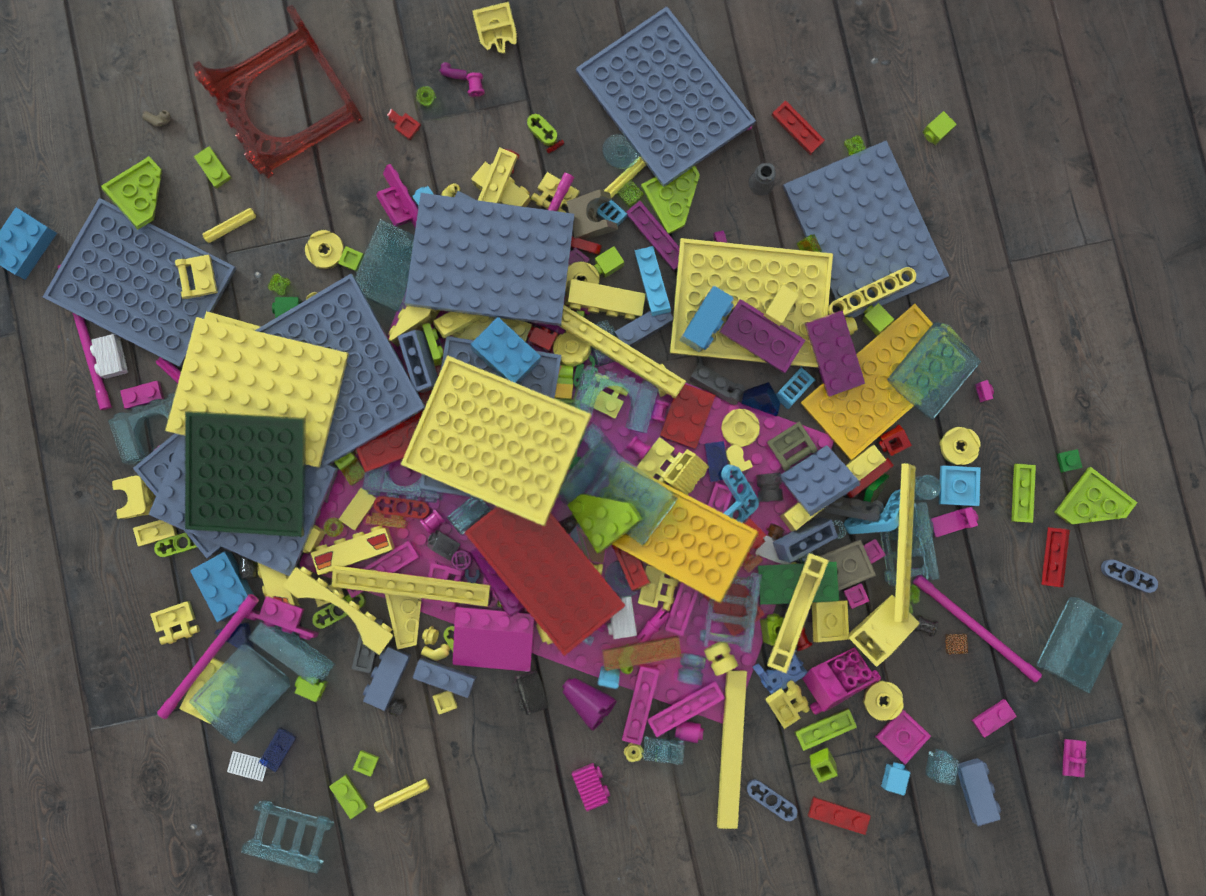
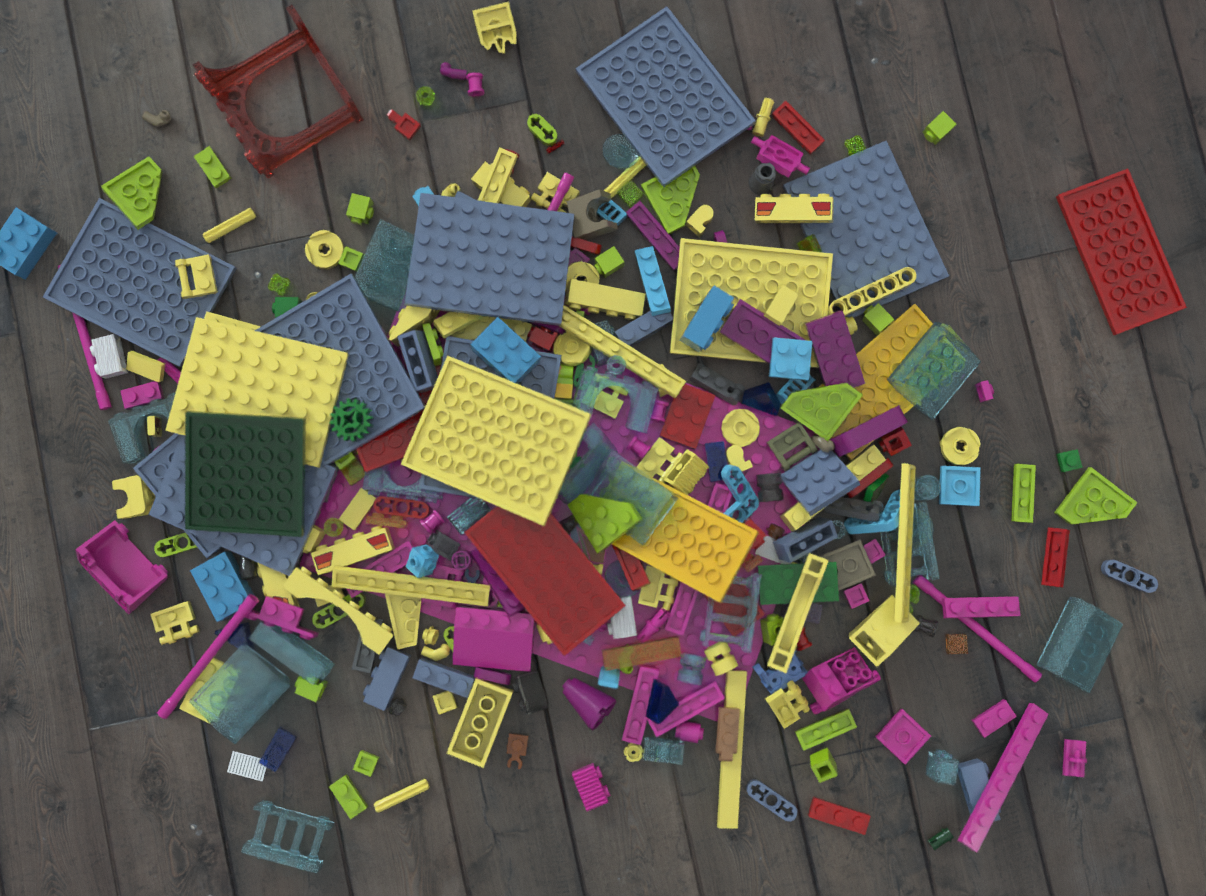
light yellow plate [133,520,178,546] -> none
dark pink bracket [376,164,418,228] -> none
light yellow plate [812,600,849,642] -> none
light yellow plate [863,680,904,721] -> none
medium azure brick [881,762,910,795] -> none
dark pink bracket [929,507,978,537] -> none
none -> dark pink windscreen [76,520,168,614]
none -> light yellow tile [126,351,165,382]
none -> light yellow tile [147,416,162,437]
none -> green gear [329,398,374,442]
none -> lime brick [346,193,374,225]
none -> medium azure brick [406,544,439,578]
none -> light yellow brick [447,678,514,768]
none -> magenta beam [474,667,512,685]
none -> dark orange plate [506,733,529,769]
none -> clear light blue plate [606,355,626,375]
none -> clear blue slope [646,679,680,724]
none -> light yellow leg [686,205,714,238]
none -> medium nougat hinge [716,707,740,762]
none -> dark pink plate [751,135,810,178]
none -> light yellow axle [752,98,774,137]
none -> light yellow brick [755,194,834,223]
none -> medium azure plate [769,337,812,380]
none -> lime plate [780,383,863,441]
none -> dark tan arm [811,435,835,453]
none -> magenta beam [830,405,908,457]
none -> dark green pin [927,828,954,851]
none -> dark pink plate [942,597,1021,618]
none -> dark pink plate [958,703,1048,852]
none -> red plate [1056,169,1187,336]

